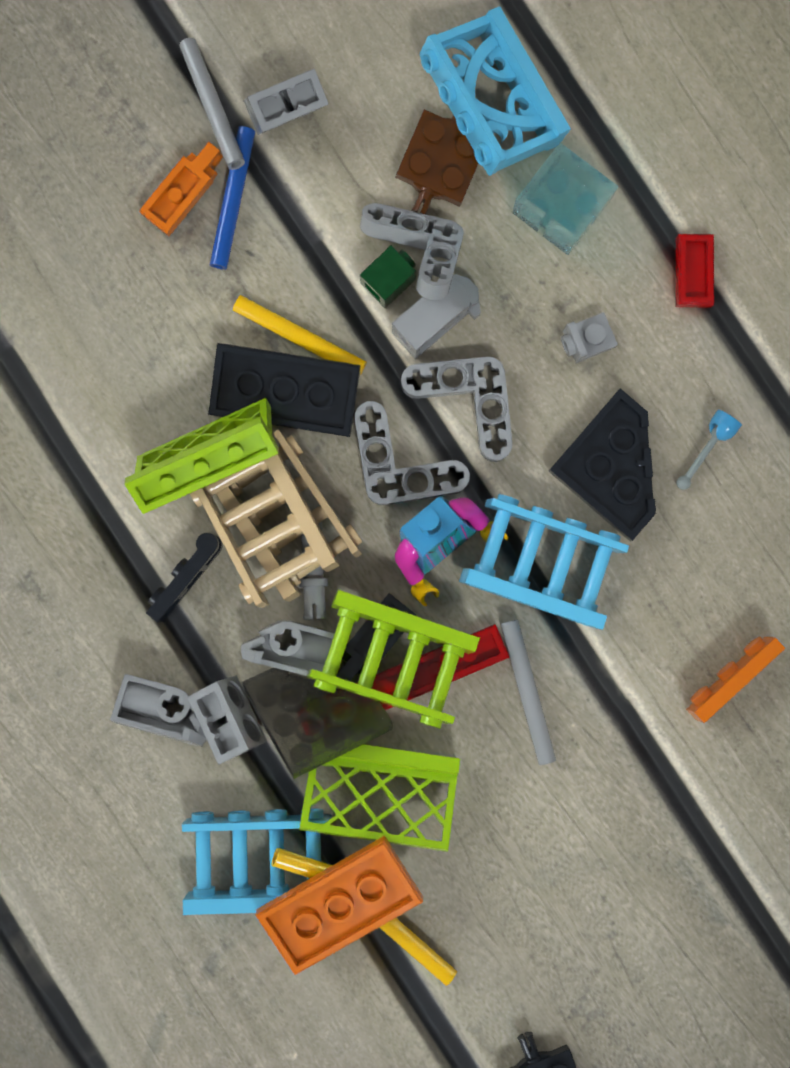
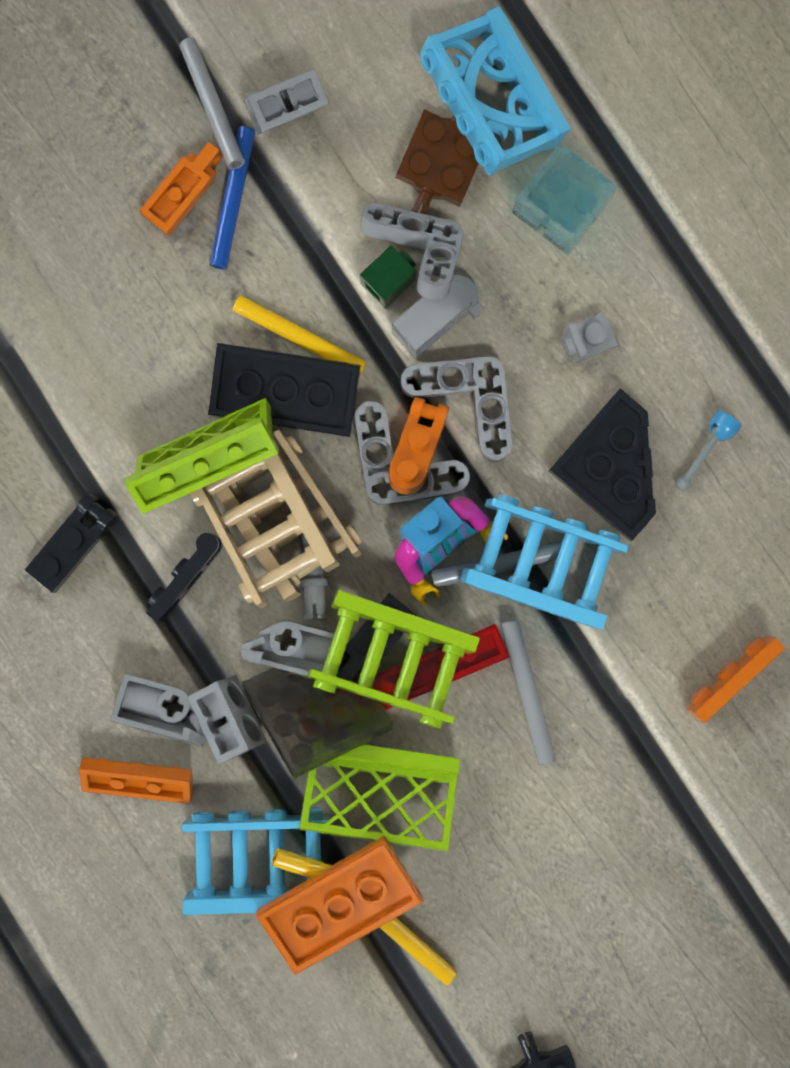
red tile [676,234,714,308] -> none
none -> black plate [25,492,118,593]
none -> orange plate [79,757,193,804]
none -> orange plate [389,396,450,495]
none -> light grey piece [431,540,575,588]

